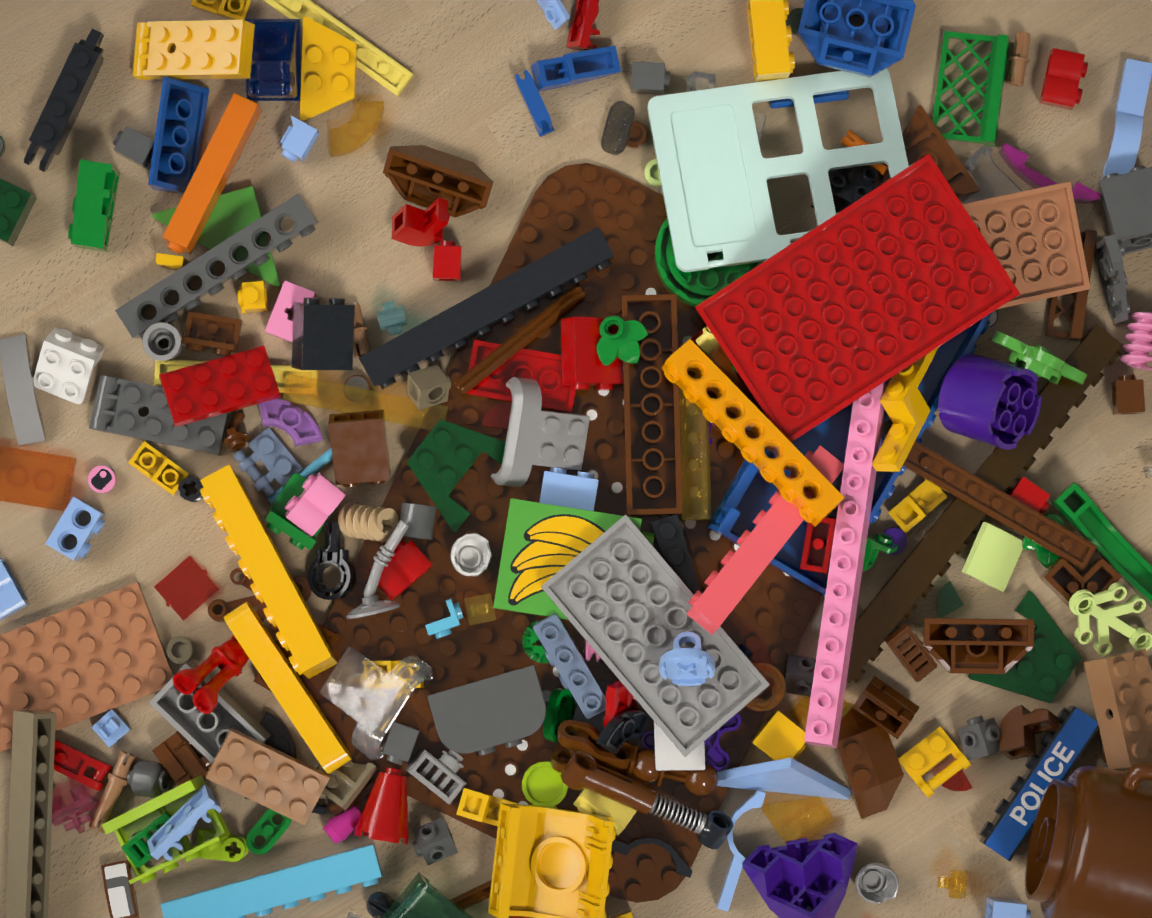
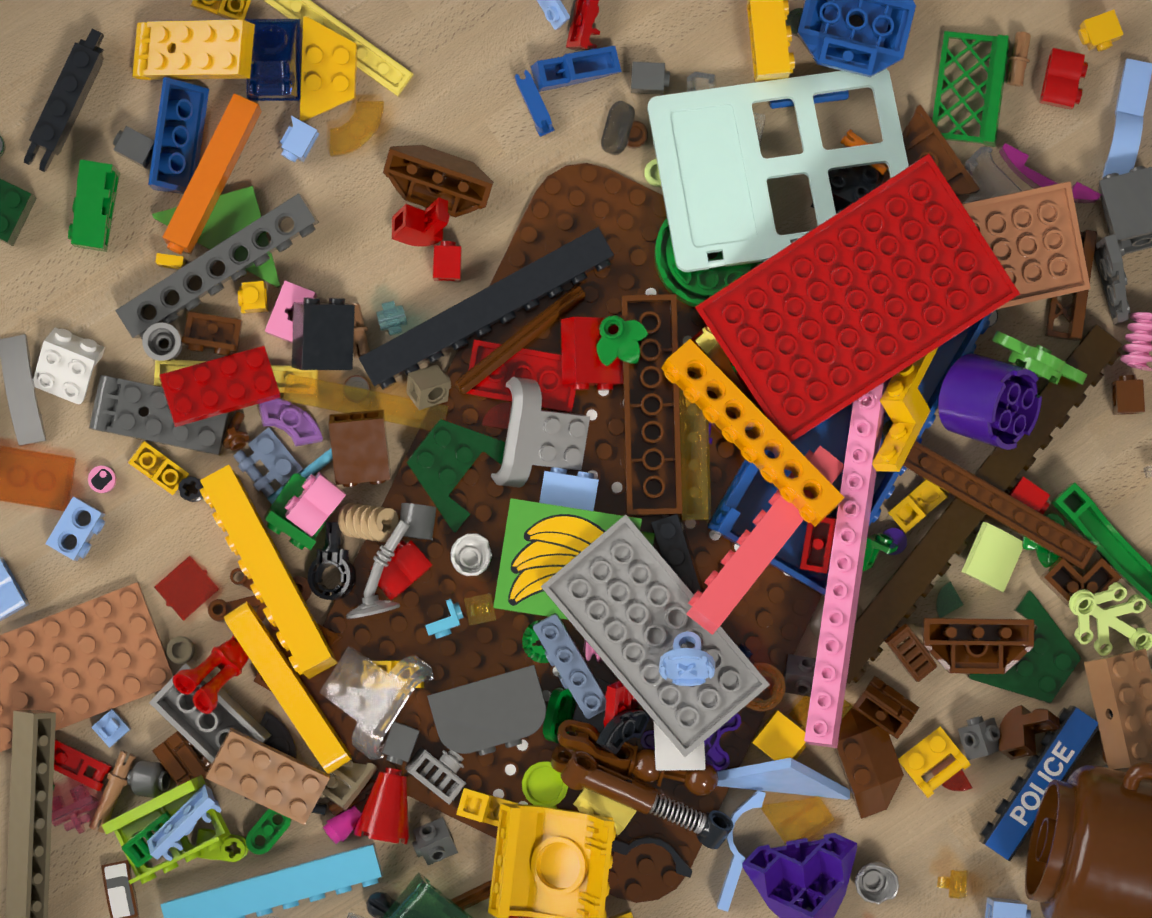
none -> yellow brick [1078,10,1124,52]

